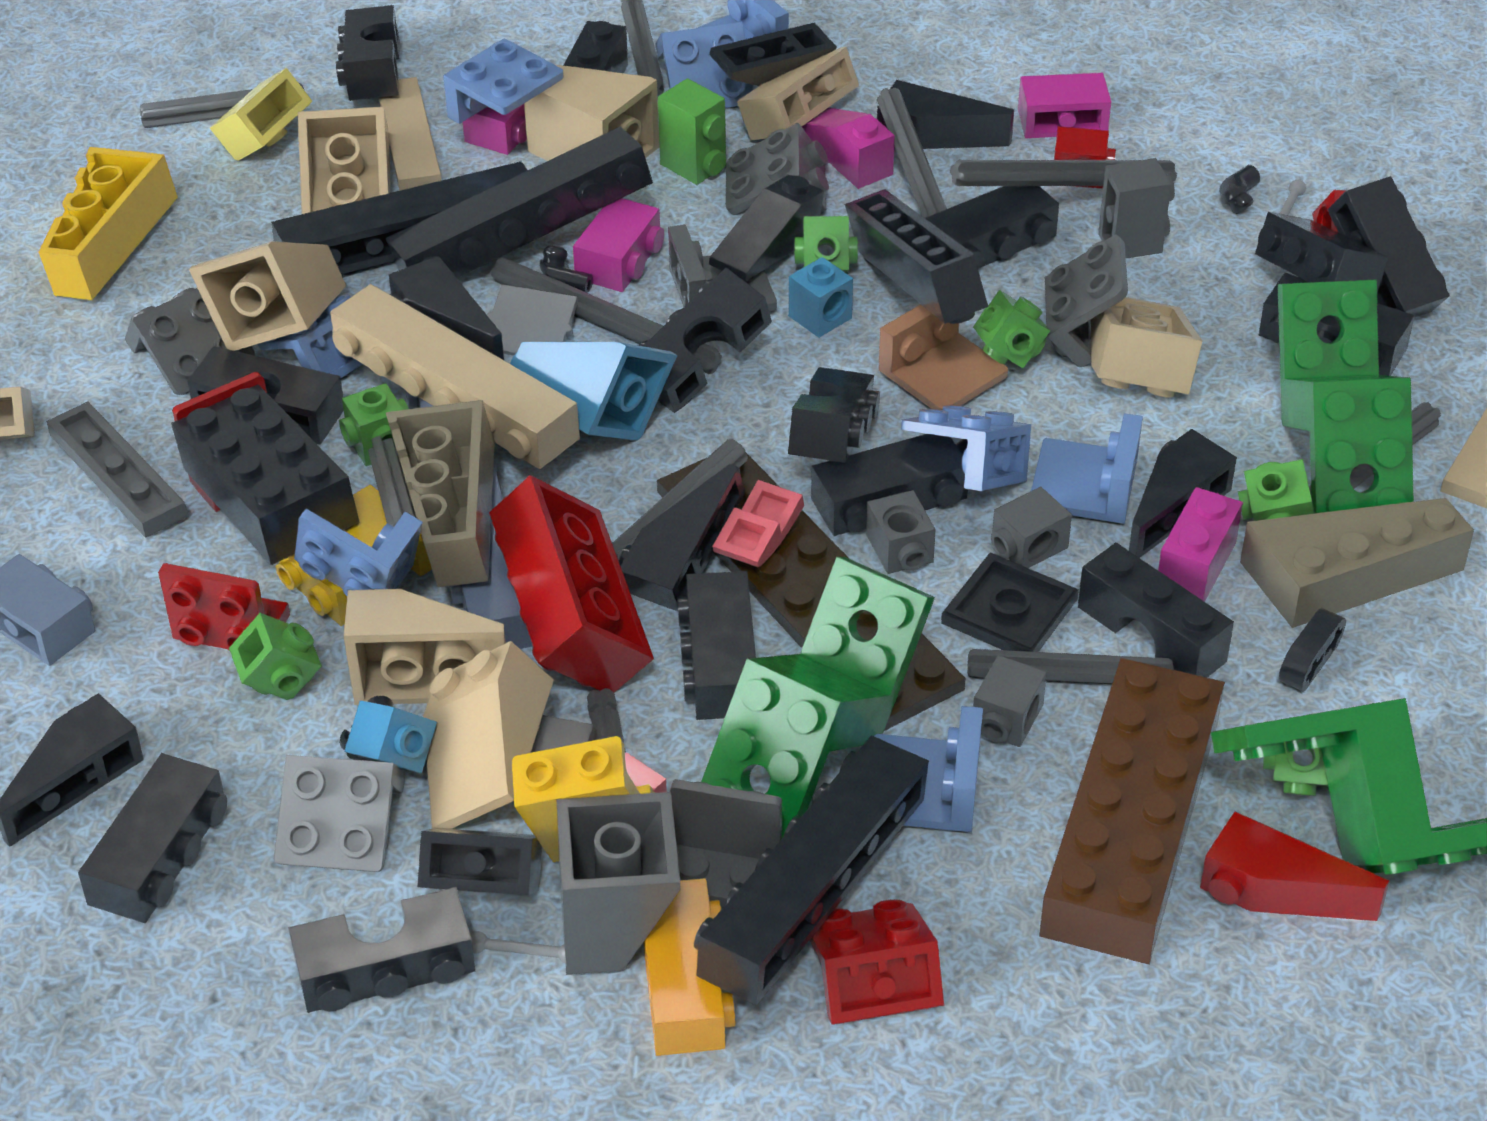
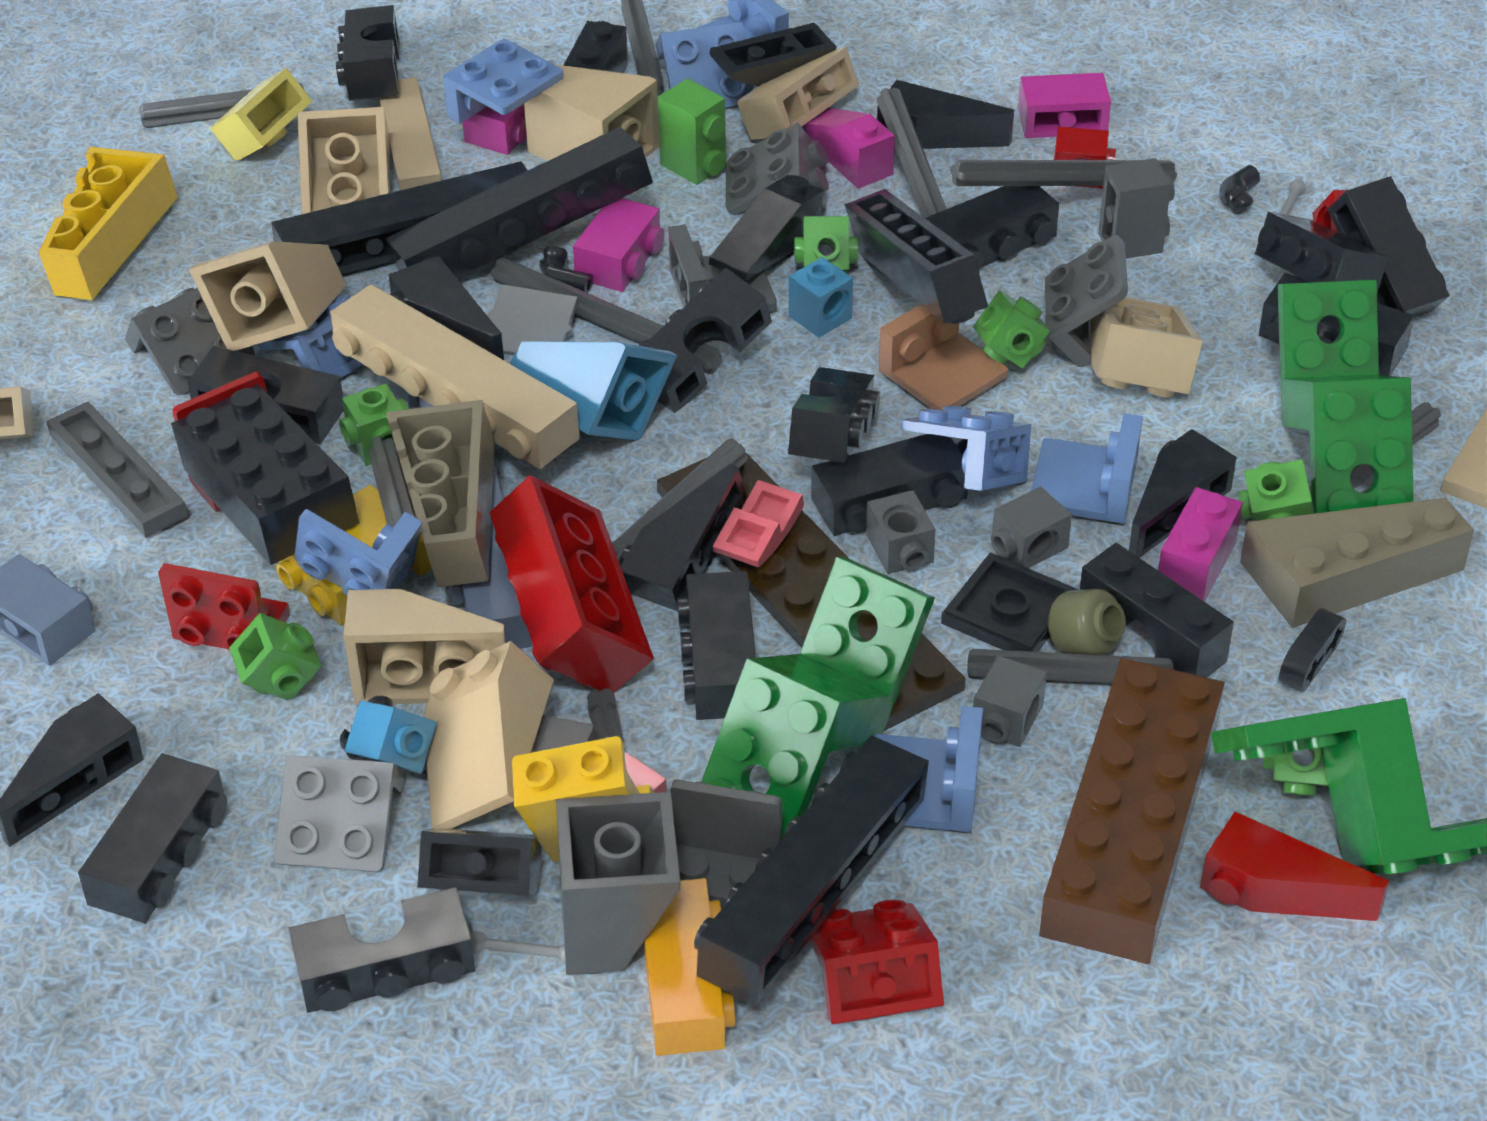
none -> olive head [1047,589,1126,655]

